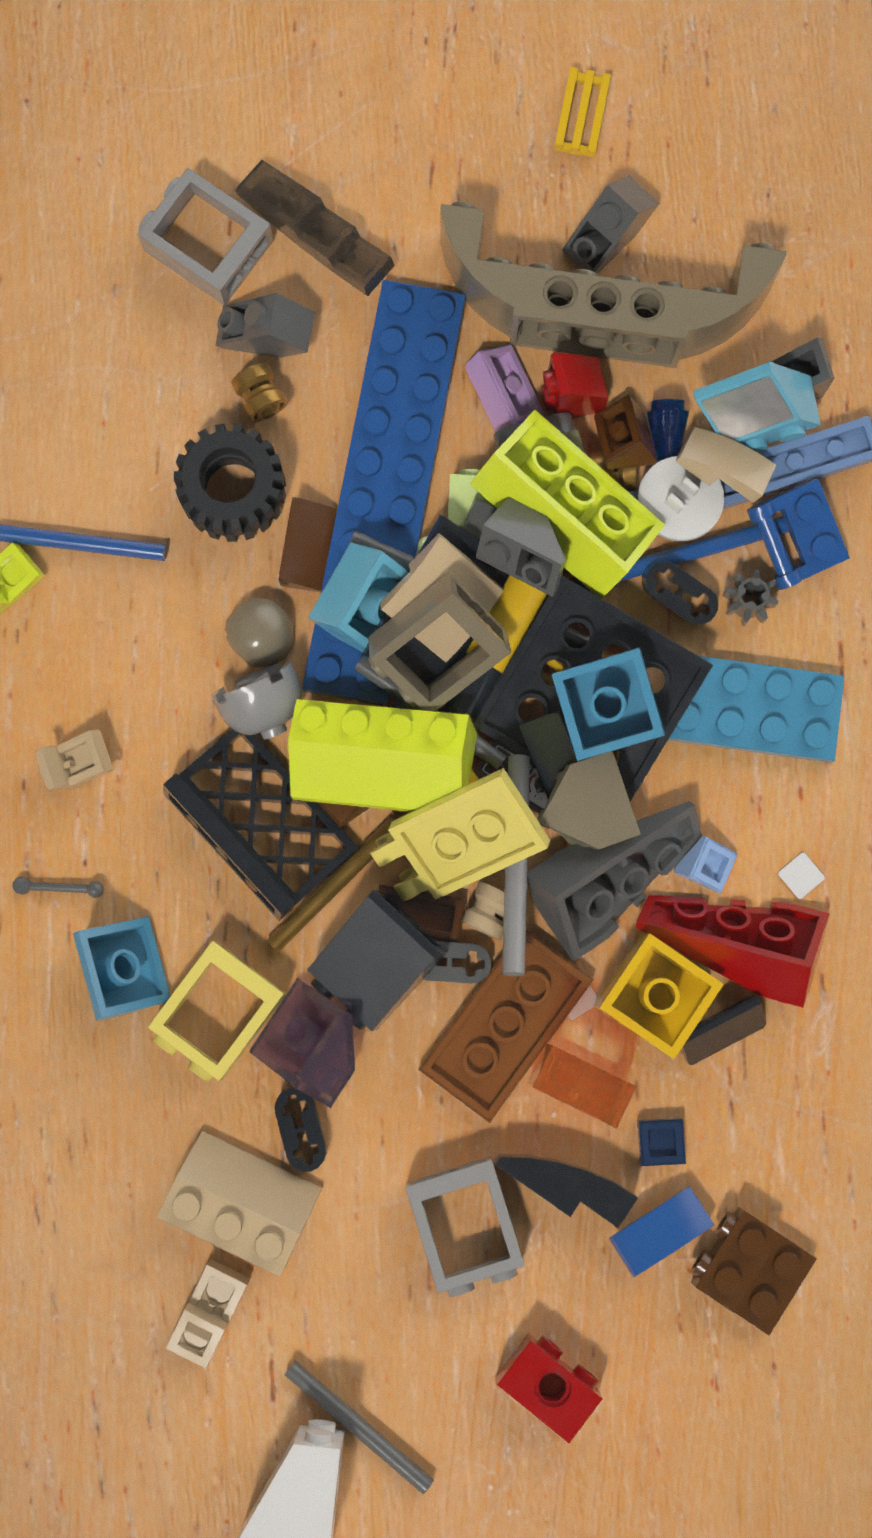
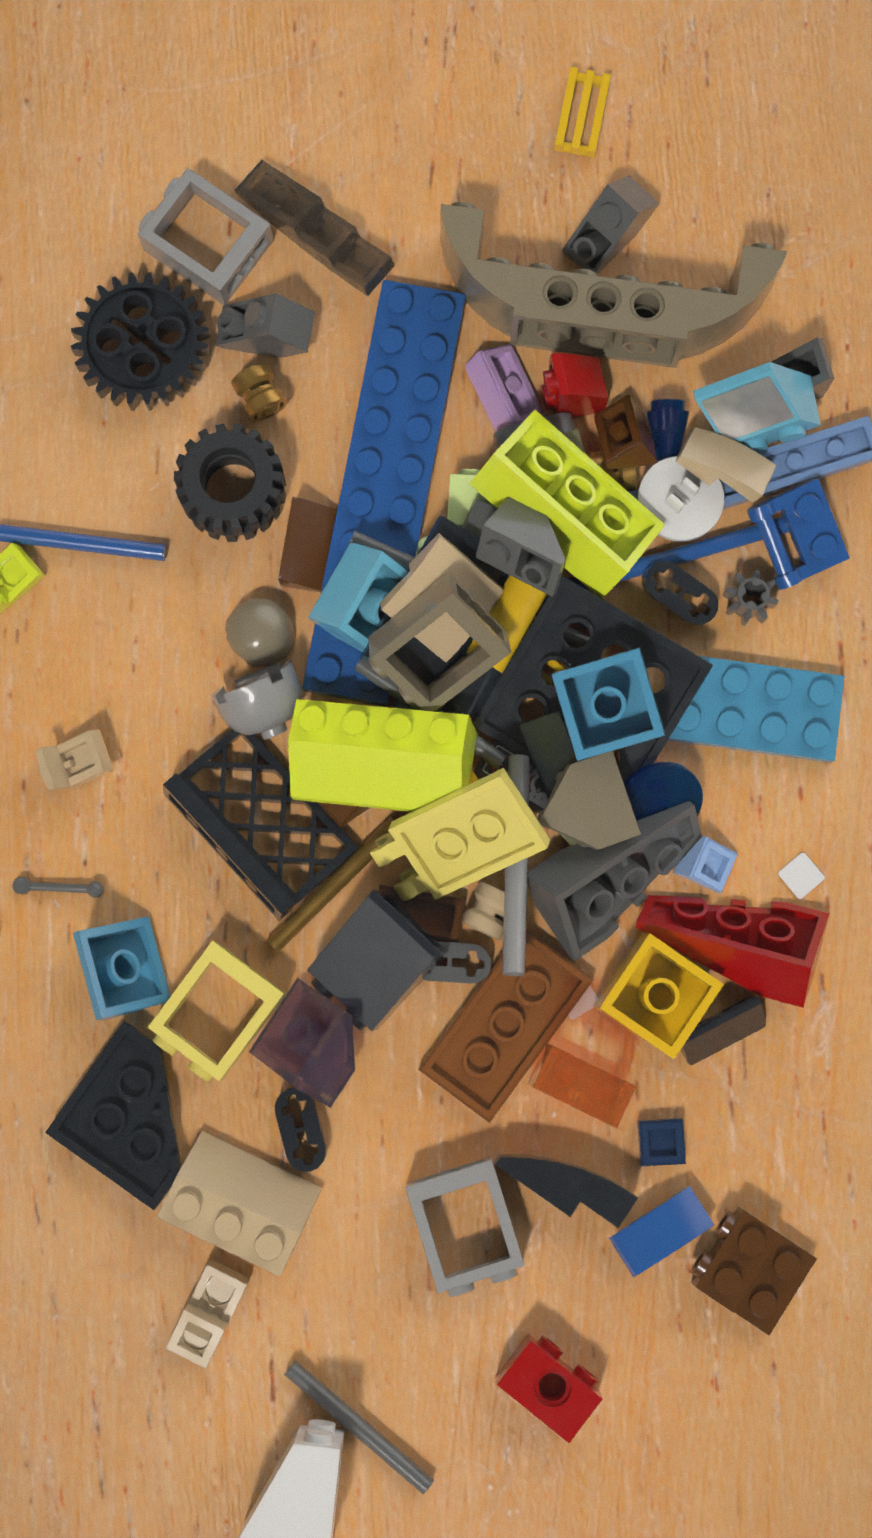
none -> black plate [45,1021,182,1210]
none -> black gear [71,272,210,411]
none -> clear blue piece [624,762,703,821]

